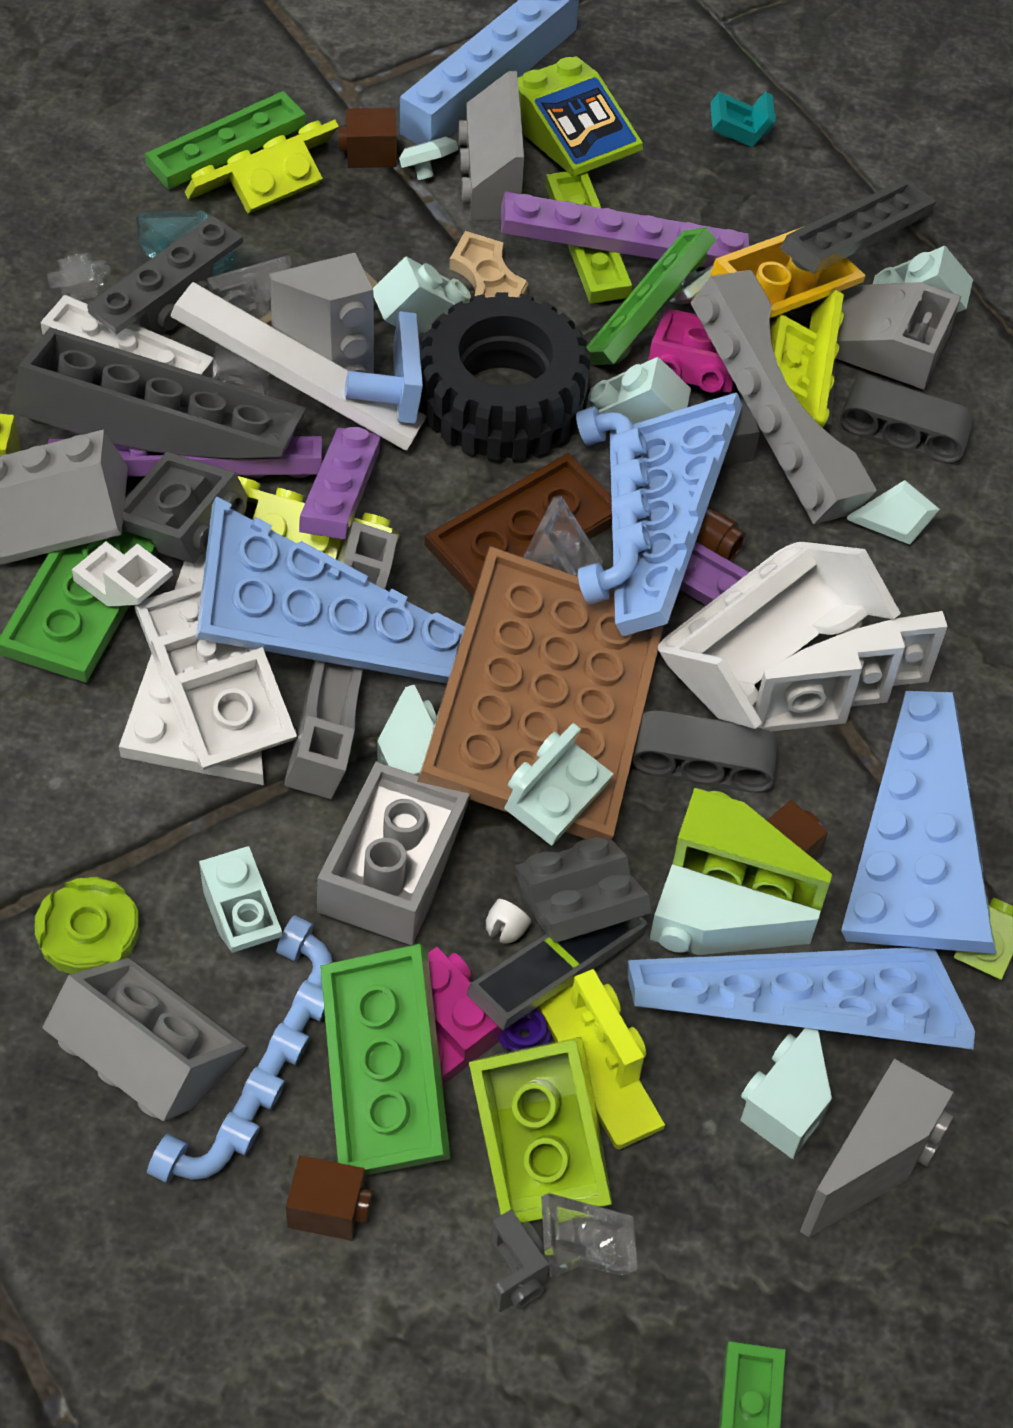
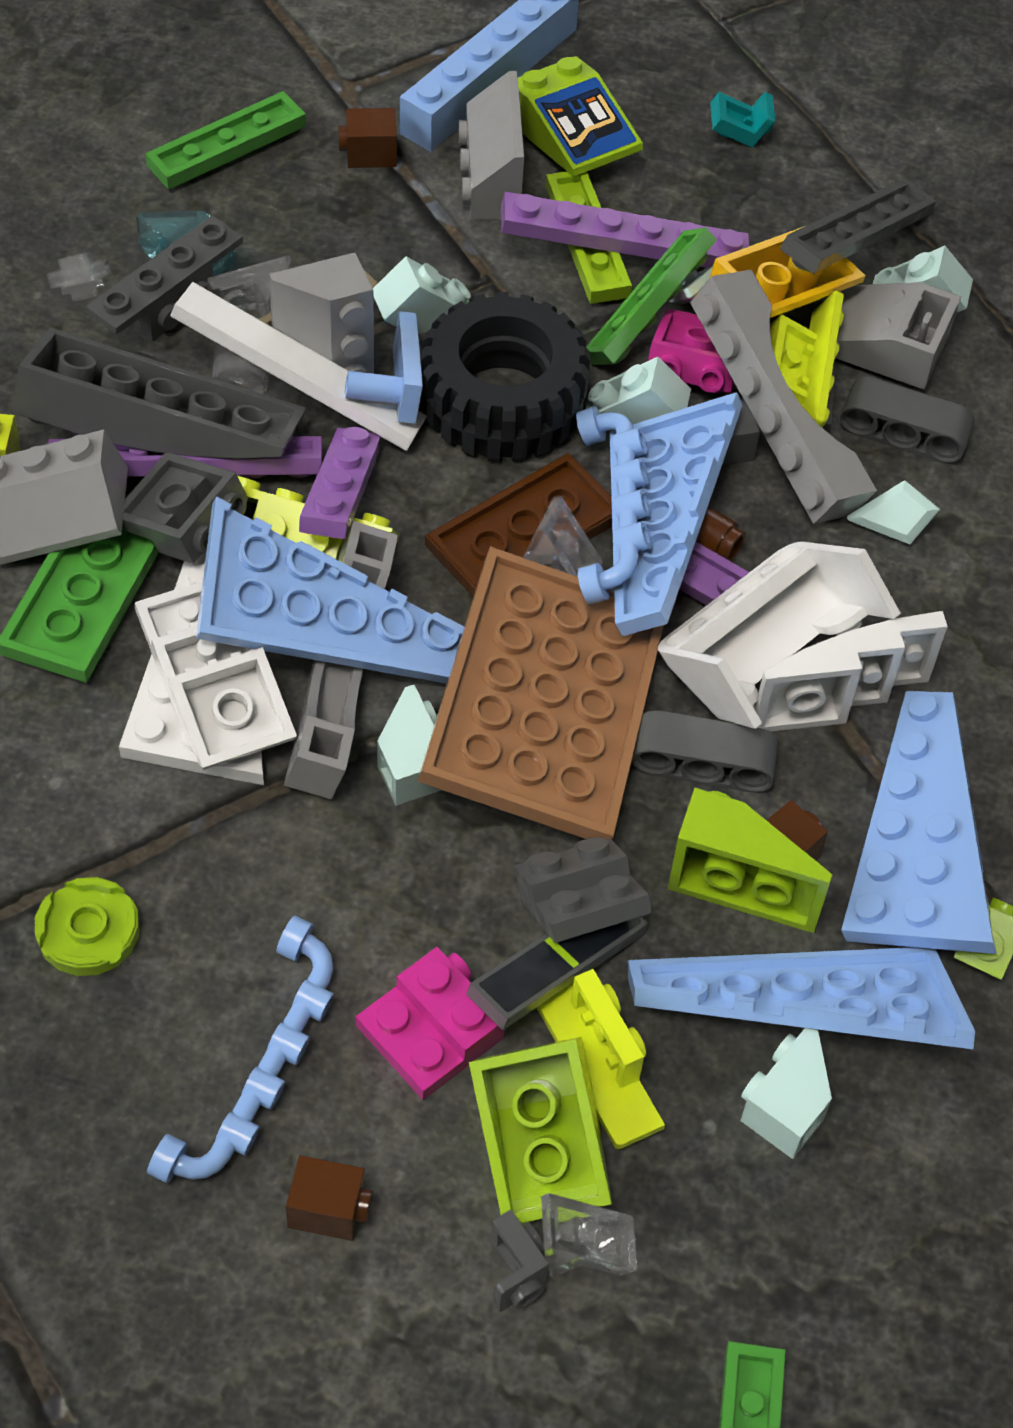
white plate [41,295,215,377] -> none
light grey slope [42,958,247,1121] -> none
white slope [72,542,173,607] -> none
neon yellow bracket [185,120,339,214] -> none
light aqua slope [199,846,282,953] -> none
light grey slope [317,762,470,946] -> none
bright green plate [320,944,450,1176] -> none
light aqua piece [399,137,459,180] -> none
tan tile [449,231,529,298] -> none
white hinge [486,899,531,944] -> none
dark purple plate [498,1009,551,1051] -> none
light aqua bracket [504,723,614,846] -> none
light aqua slope [650,864,821,955] -> none
light grey slope [800,1059,954,1238] -> none

